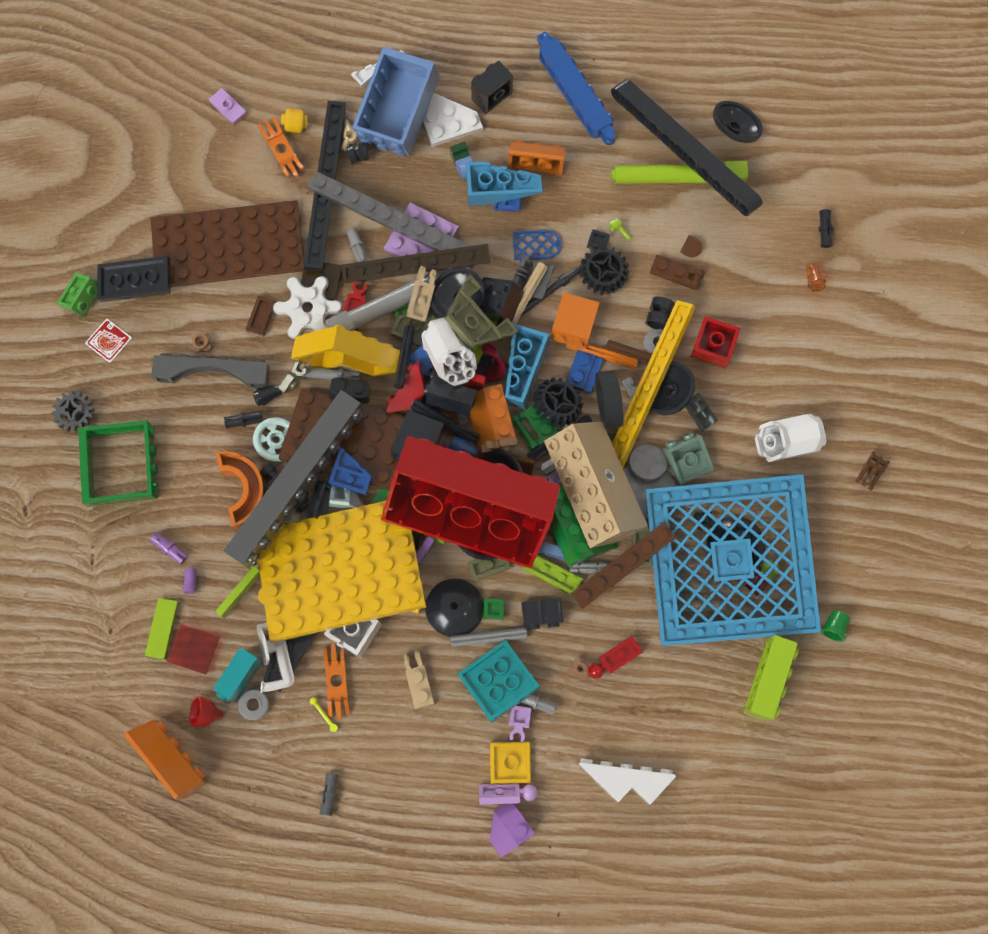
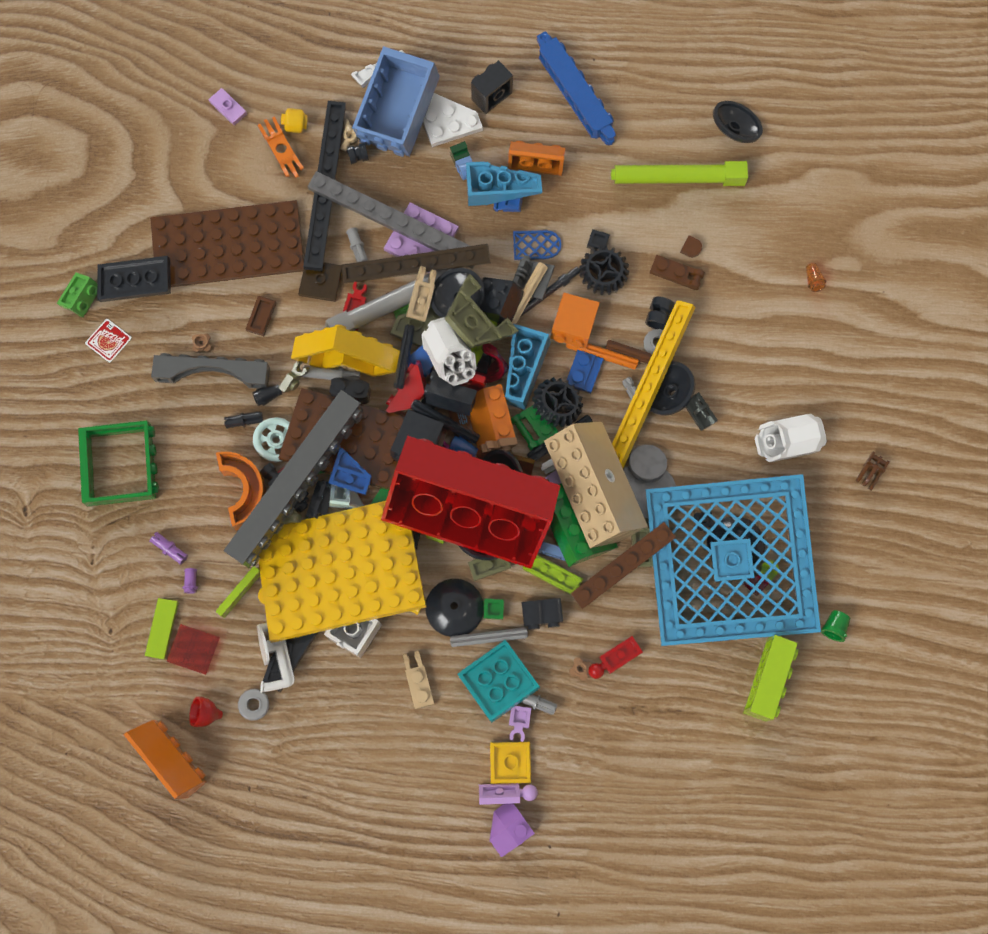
dark grey gear [51,391,95,433] -> none
teal brick [213,647,263,703] -> none
white plate [273,276,343,339] -> none
neon yellow hinge [310,697,338,732] -> none
dark grey pin [319,773,339,816] -> none
orange piece [323,642,351,720] -> none
medium lavender tile [416,537,435,567] -> none
light grey axle [569,562,607,573] -> none
white slope [578,759,676,805] -> none
black tyre [595,370,624,429] -> none
lime hand [609,219,632,241] -> none
black beam [611,78,763,217] -> none
sand green plate [662,432,715,485] -> none
red brick [690,316,741,369] -> none
black pin [818,209,834,248] -> none

